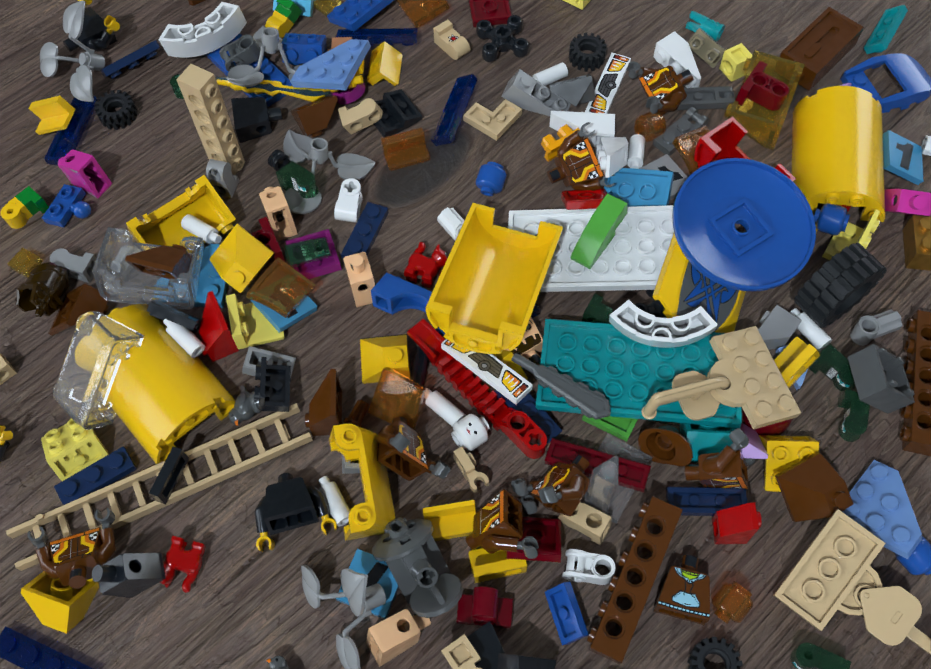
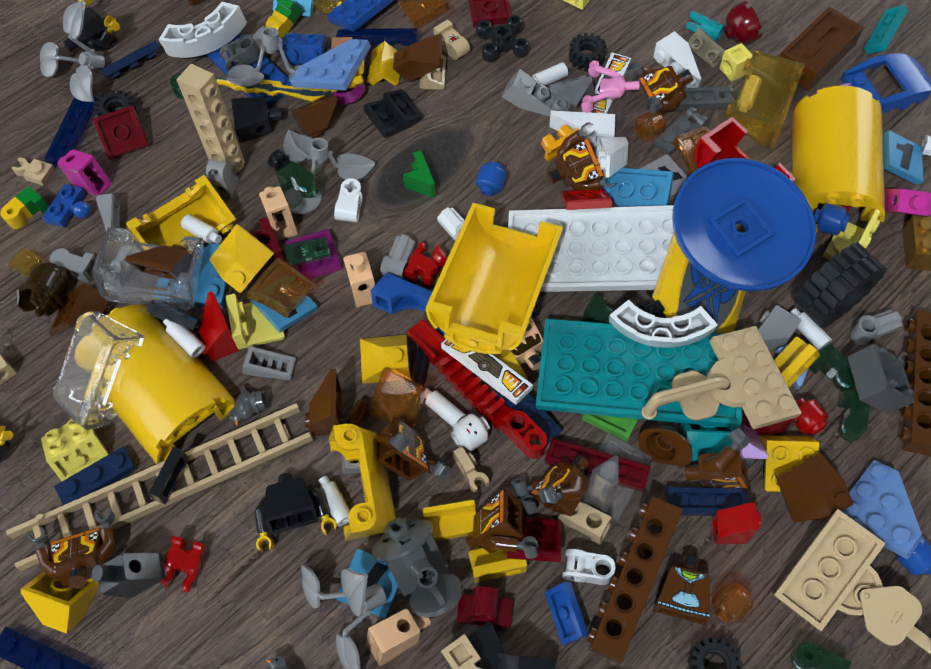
yellow panel [28,95,76,135] -> none
black bracket [254,357,291,412] -> none
tan leg [338,98,383,134] -> none
dark blue plate [341,202,389,259] -> none
clear orange panel [381,127,430,171] -> none
clear blue plate [431,74,478,146] -> none
tan plate [463,99,522,141] -> none
dark grey sword [511,352,611,420] -> none
bright green slope [570,193,627,269] -> none
white cylinder [627,134,645,169] -> none
dark red tile [735,61,789,111] -> none
none -> tan plate [12,158,55,186]
none -> dark red tile [91,105,150,160]
none -> light grey slope [96,193,120,243]
none -> light grey piece [380,234,415,280]
none -> reddish brown slope [393,34,443,83]
none -> green slope [403,150,436,198]
none -> tan slope [420,55,446,89]
none -> bright pink piece [581,61,640,113]
none -> dark red cylinder [724,1,762,44]
none -> red head [792,398,829,436]

